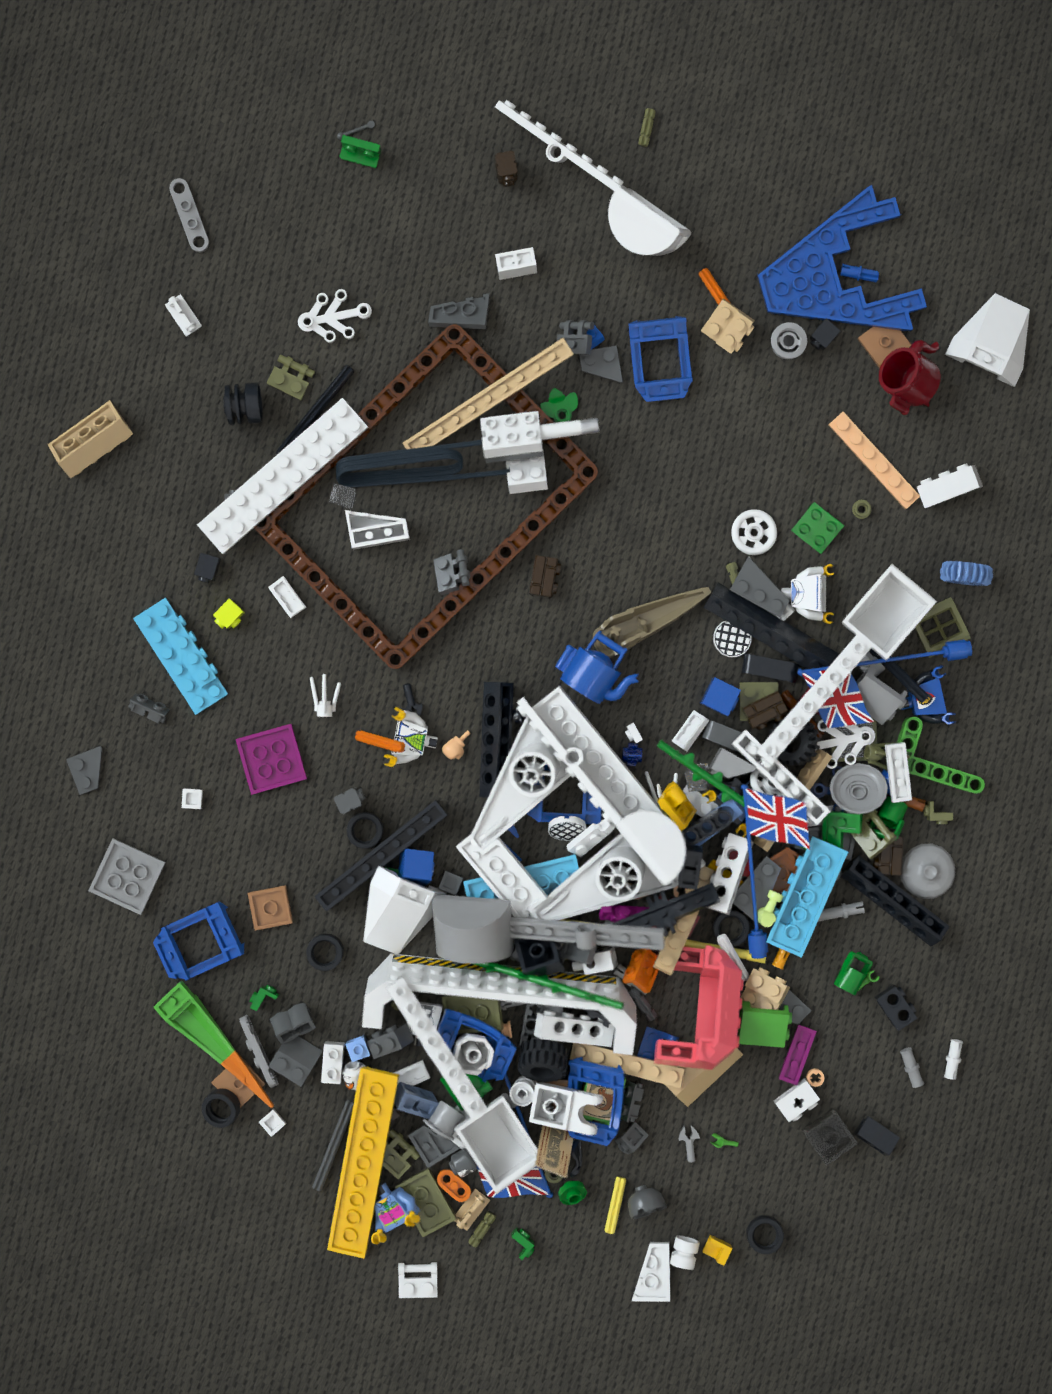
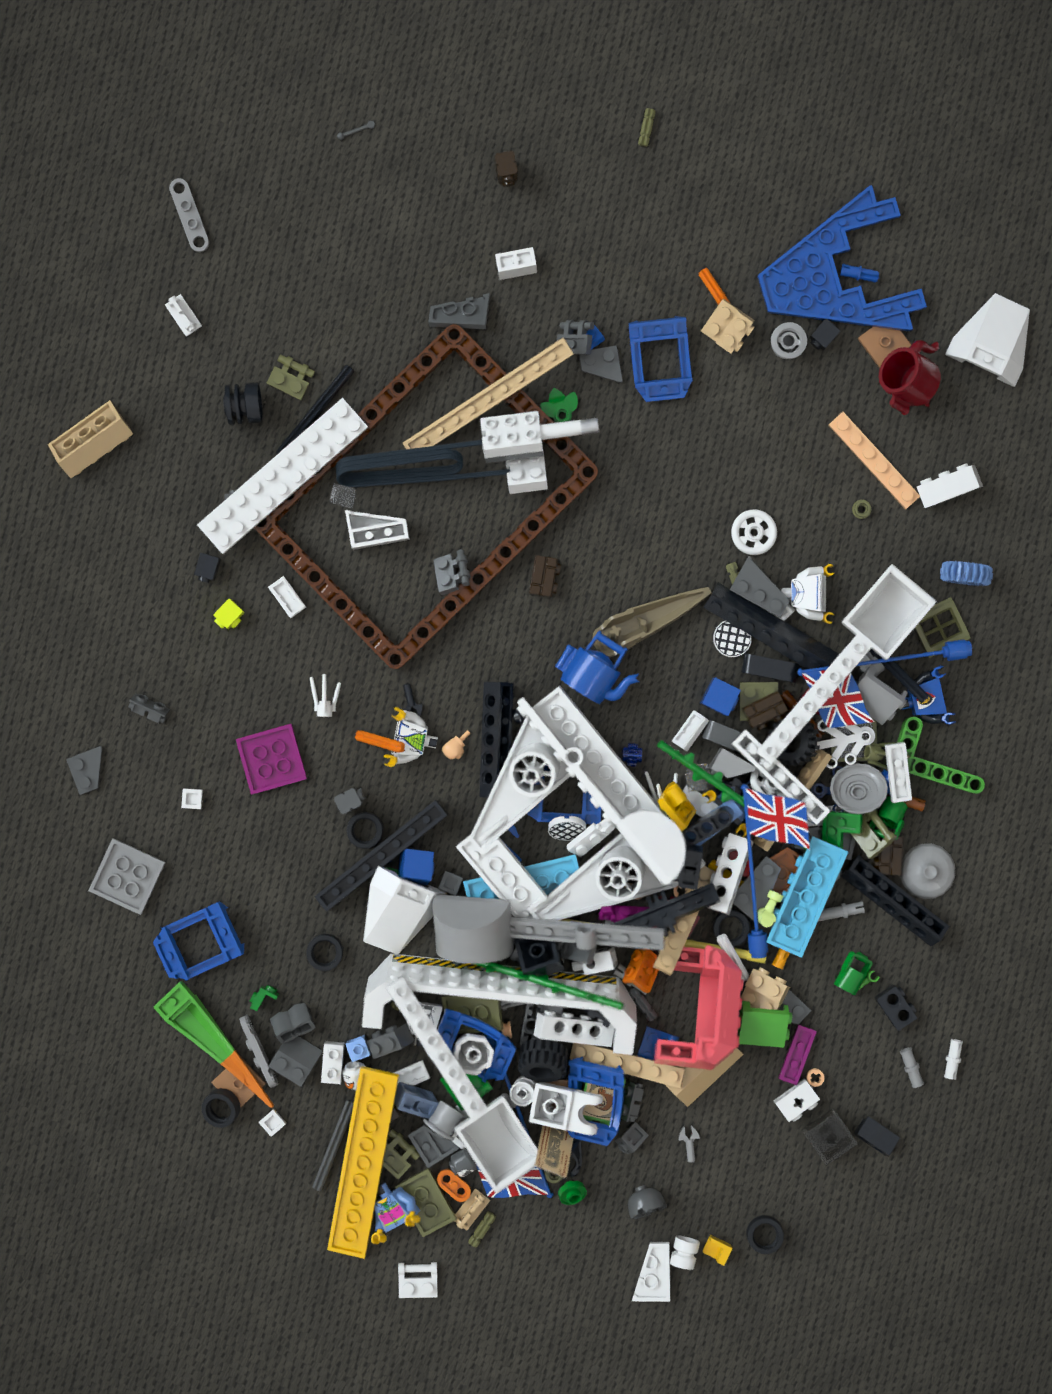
medium azure plate [133,598,228,715] -> none
medium nougat plate [248,885,293,931] -> none
white plant [298,289,372,343] -> none
green bracket [340,135,381,168] -> none
white plate [495,100,691,256] -> none
green bracket [511,1227,535,1260] -> none
light yellow axle [605,1177,626,1234] -> none
white plate [625,723,643,743] -> none
bright green hand [710,1133,738,1148] -> none
green hinge [791,502,845,554] -> none
olive bracket [923,801,953,824] -> none

